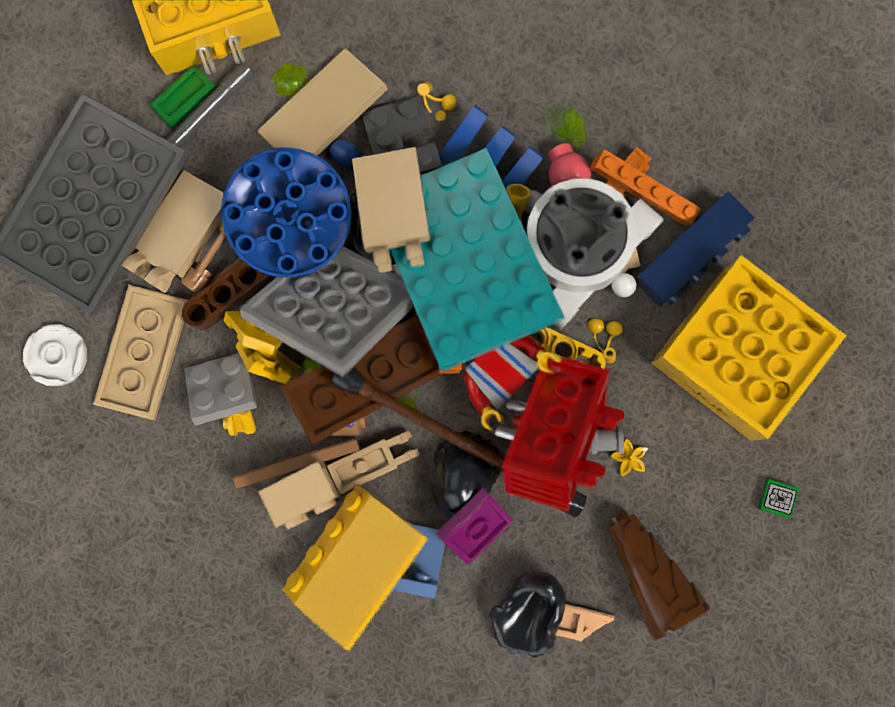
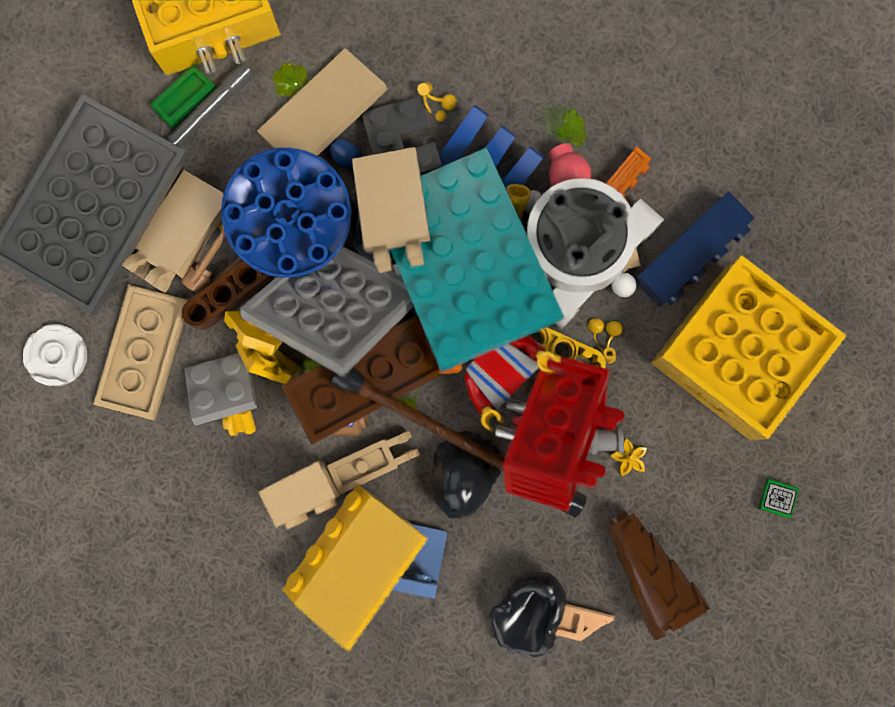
medium nougat tile [233,439,361,489] -> none
magenta tile [436,488,514,565] -> none
orange piece [589,149,701,226] -> none

